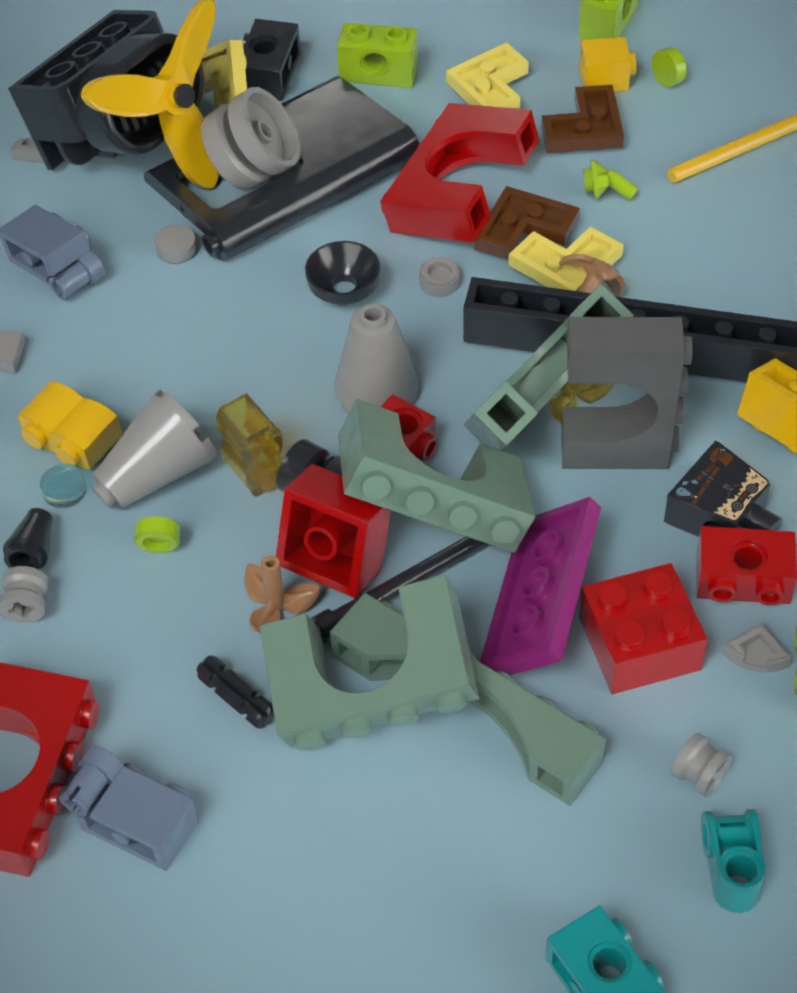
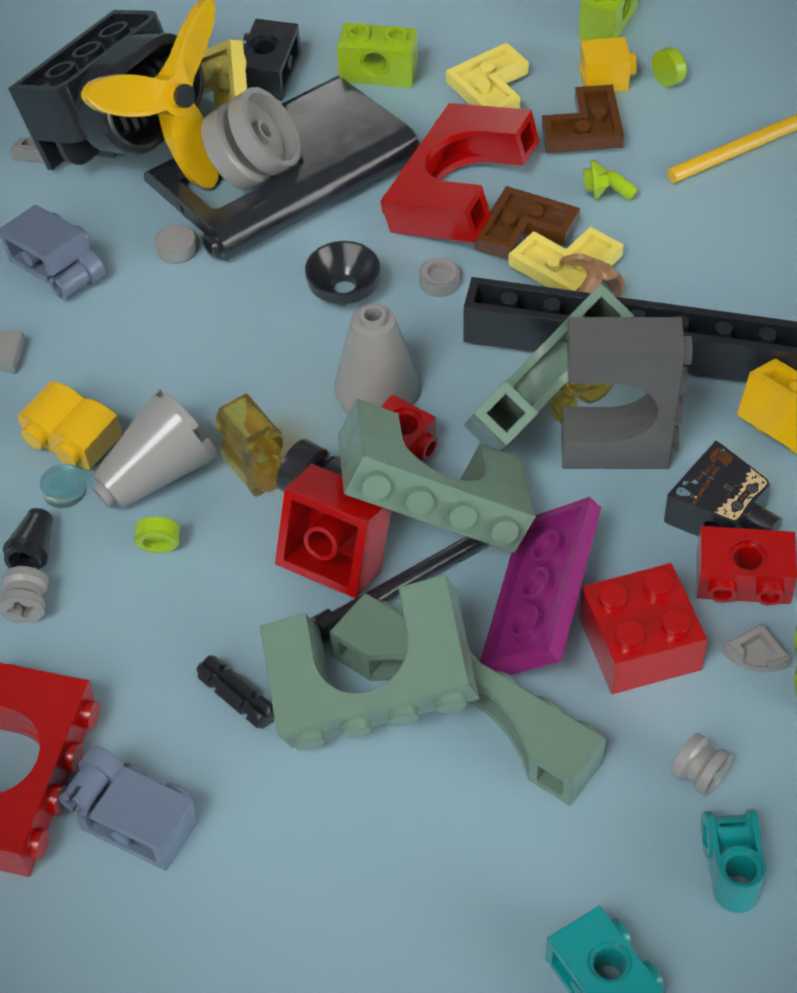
medium nougat plant [244,555,321,633] -> none

